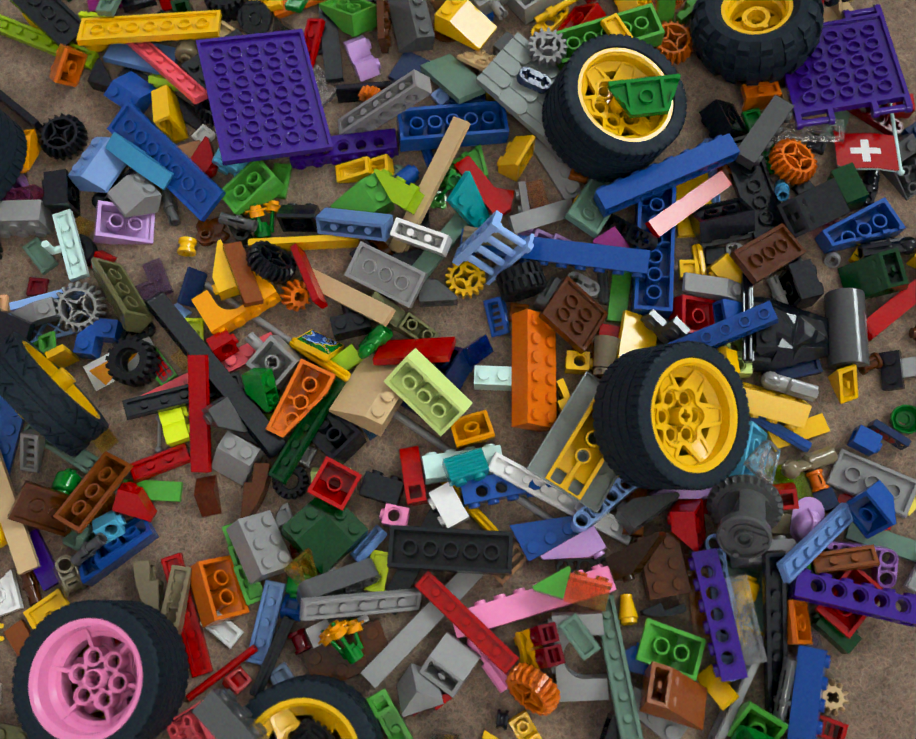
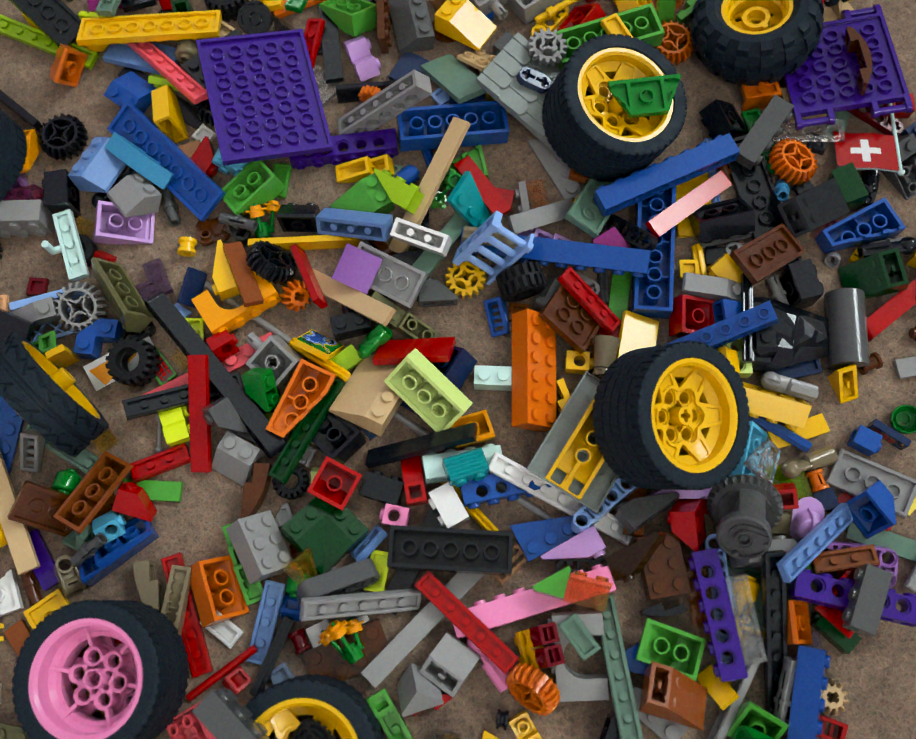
sand green tile [22,236,59,275] -> none
black slope [87,58,112,92] -> none
copper slope [194,475,222,517] -> none
clear blue plate [462,334,494,367] -> none
yellow slope [497,135,536,182] -> none
yellow cone [618,594,639,626] -> none
dark grey plate [640,309,690,344] -> none
black plate [879,350,905,391] -> none
none -> medium lavender slope [332,243,383,294]
none -> black tile [365,422,478,469]
none -> red tile [557,266,621,335]
none -> dark grey brick [842,563,893,637]
none -> reddish brown slope [843,26,872,95]

